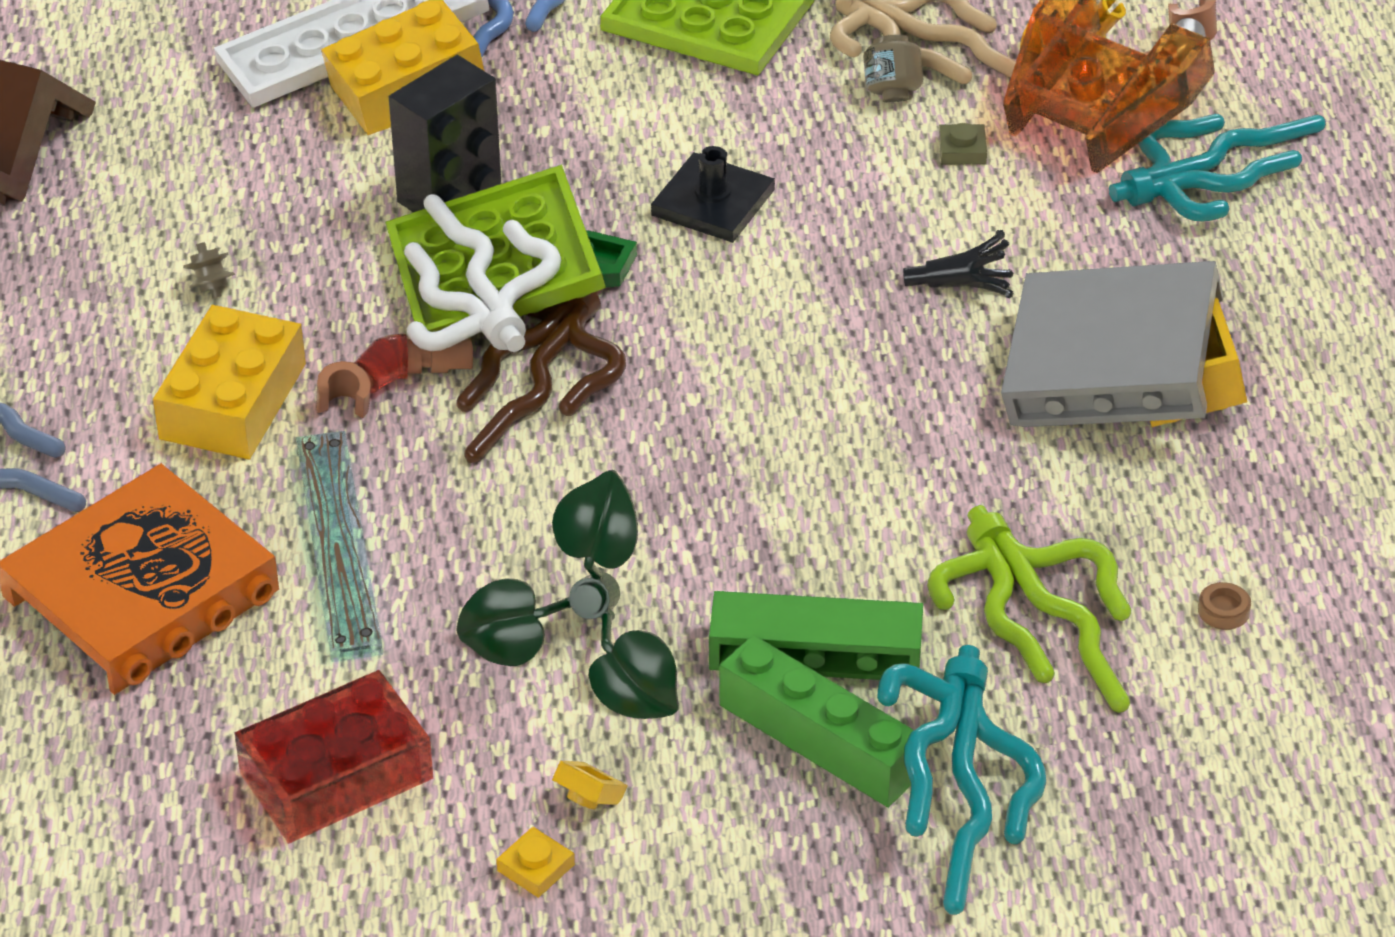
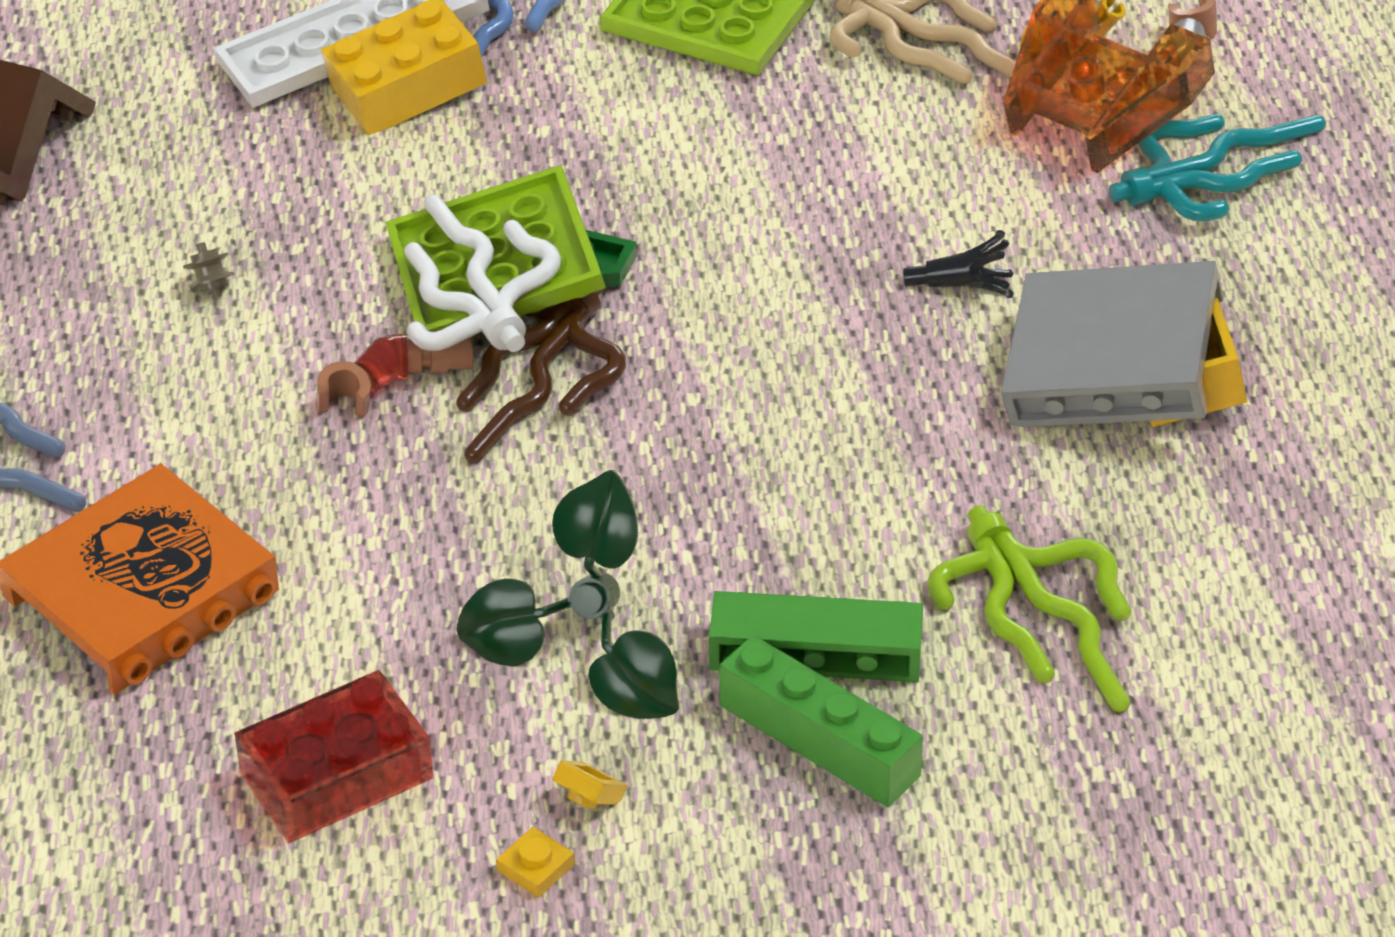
yellow brick [153,304,306,460] -> none
clear light blue tile [296,431,383,662] -> none
black brick [388,54,501,212] -> none
black tile [651,146,775,243] -> none
dark tan head [863,35,923,102] -> none
teal plant [877,645,1046,915] -> none
olive plate [939,123,987,165] -> none
medium nougat tile [1198,582,1251,630] -> none

